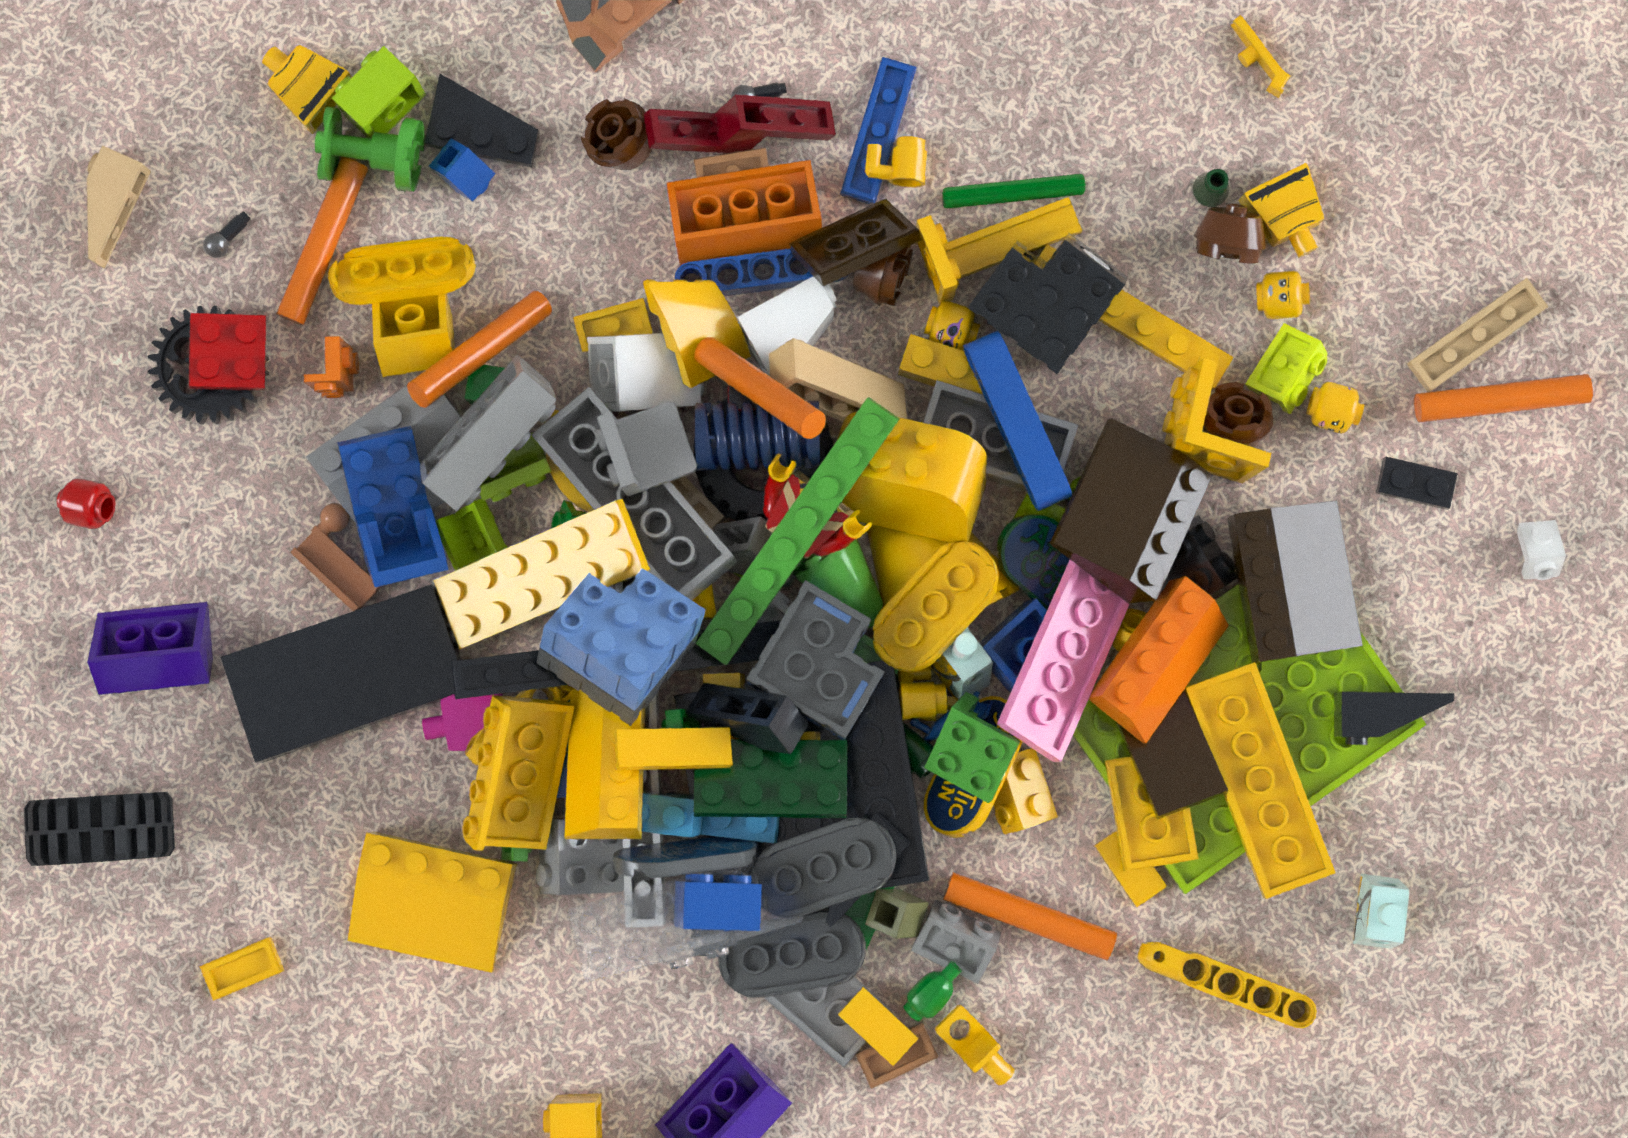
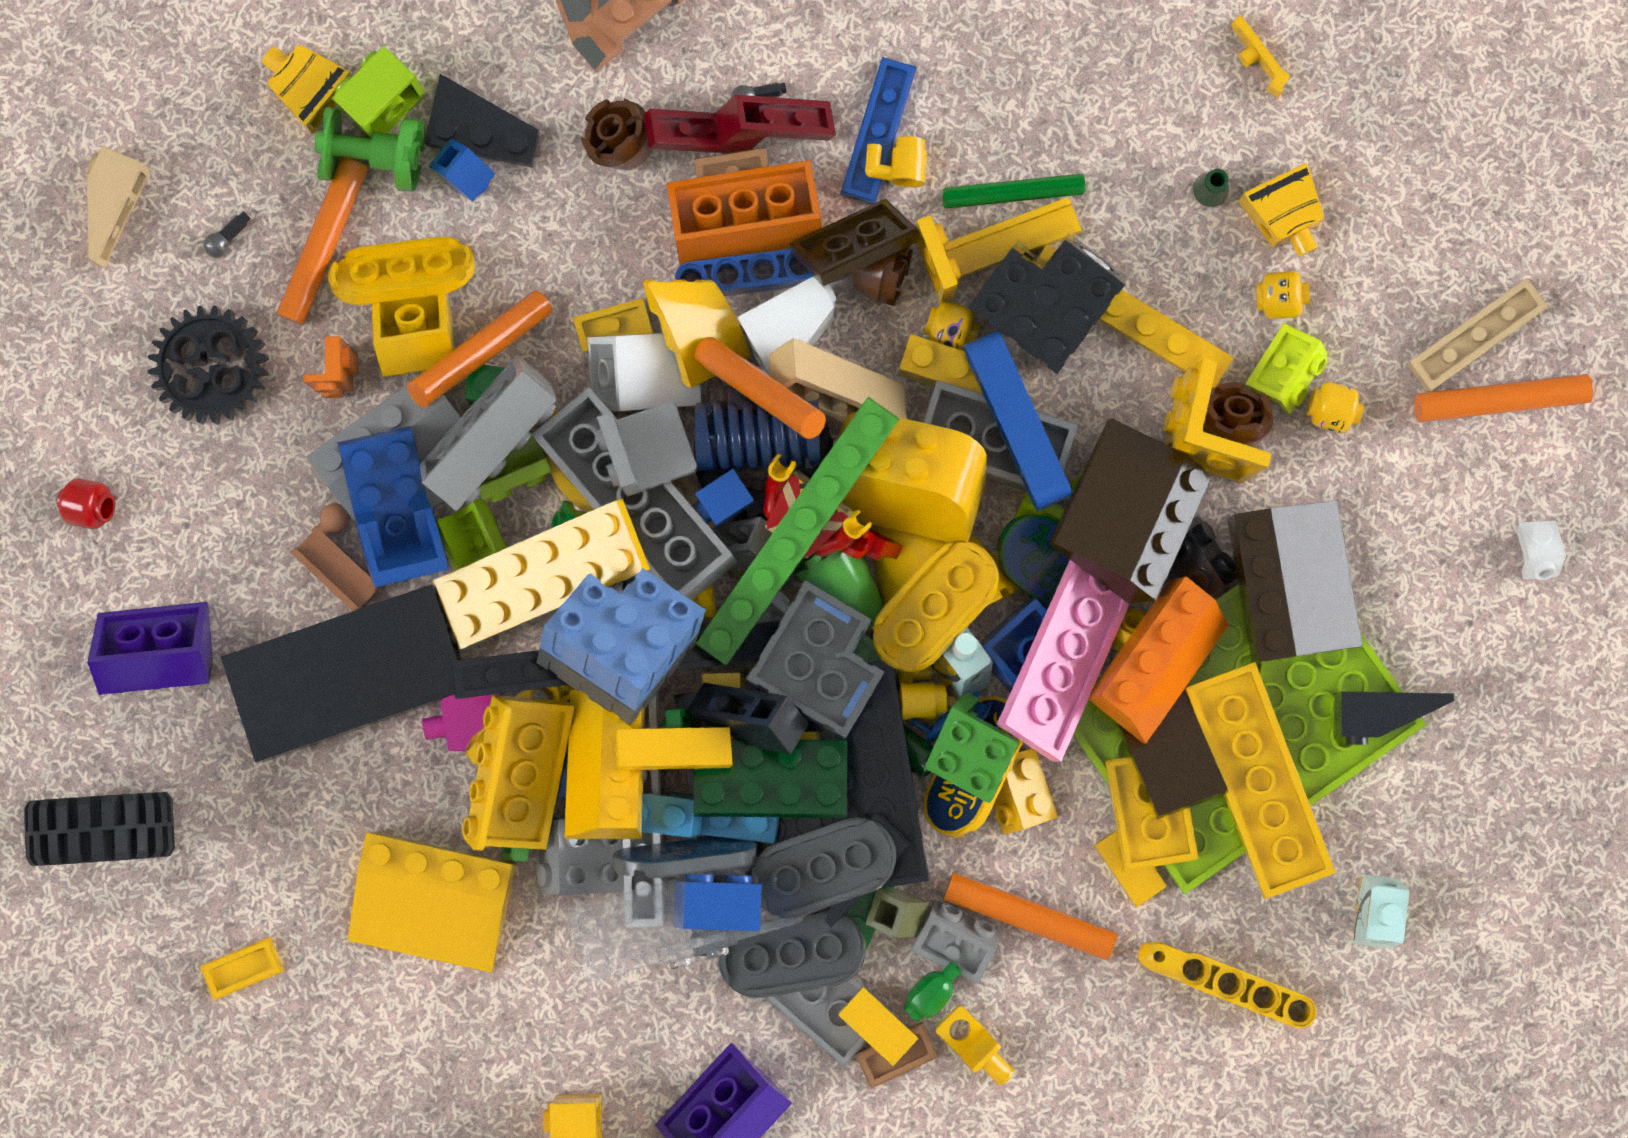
red plate [189,313,266,390] -> none
reddish brown cone [1194,203,1266,264] -> none
black plate [1376,456,1458,510] -> none
none -> blue brick [694,469,755,527]
none -> red plate [842,529,903,561]

